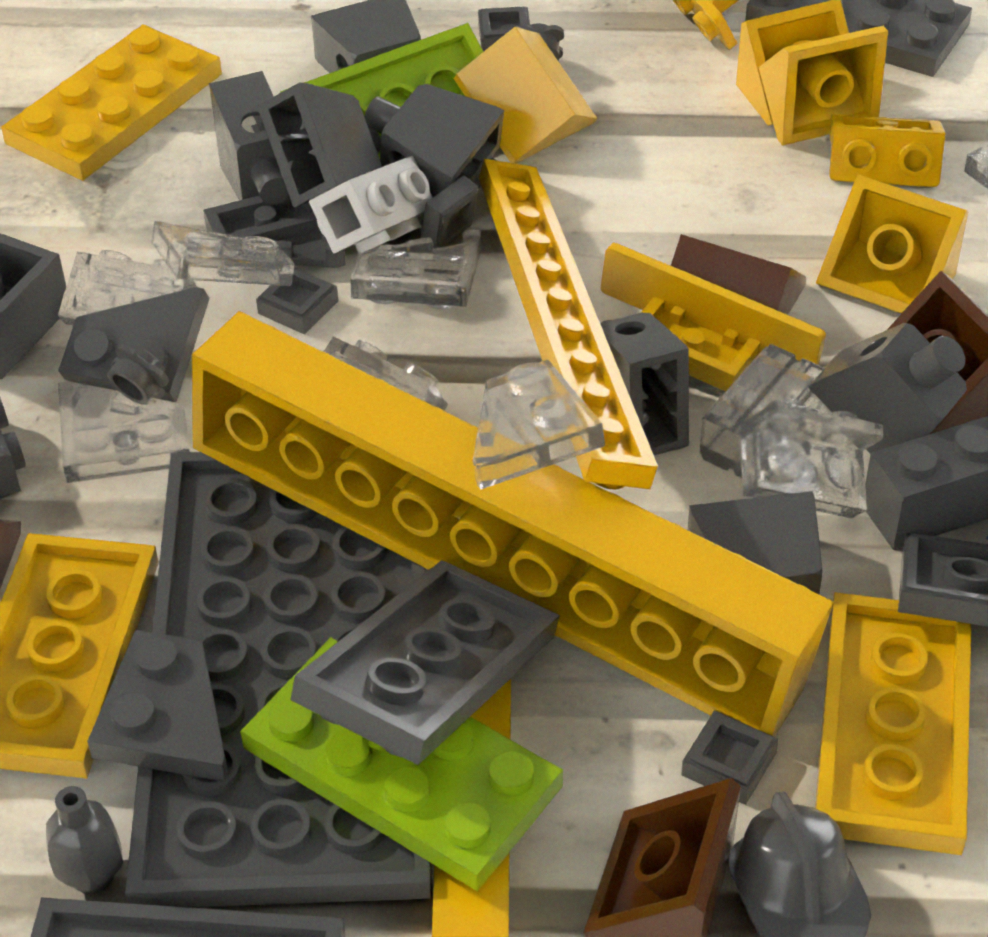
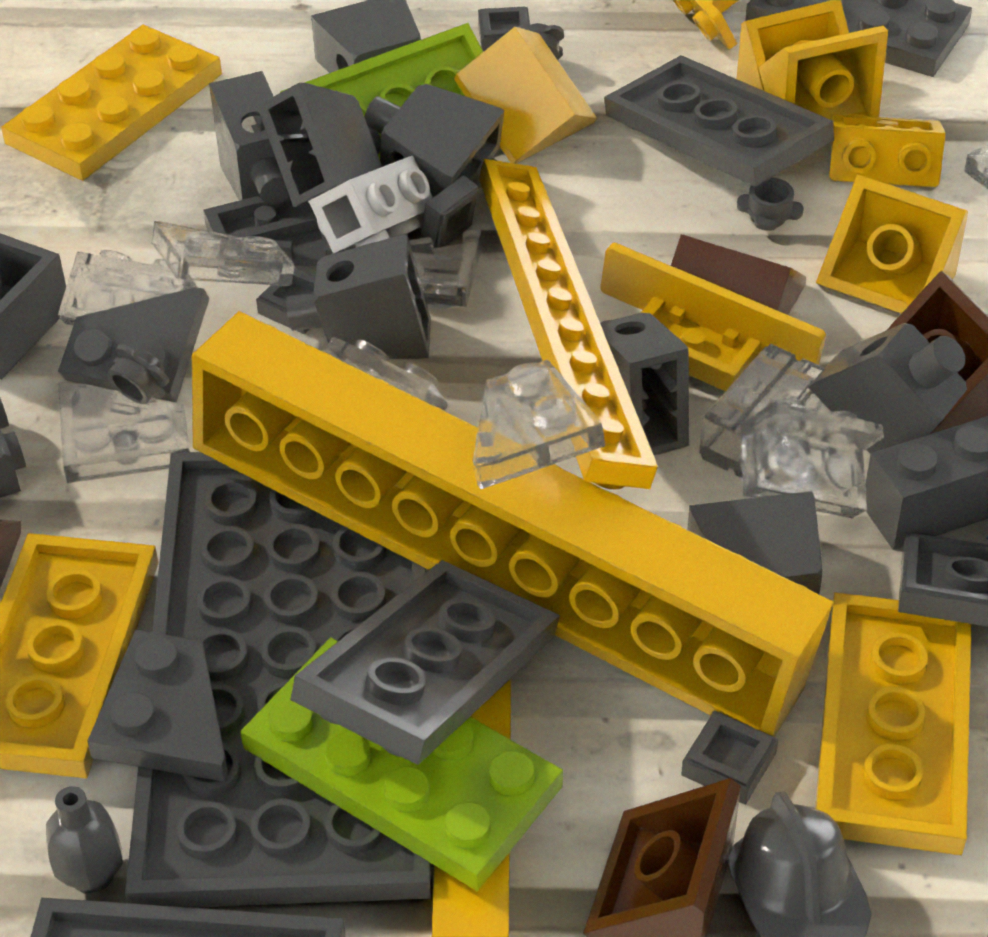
none -> dark grey torso [286,234,431,359]
none -> dark grey plate [604,55,834,187]
none -> dark grey plate [737,178,804,231]

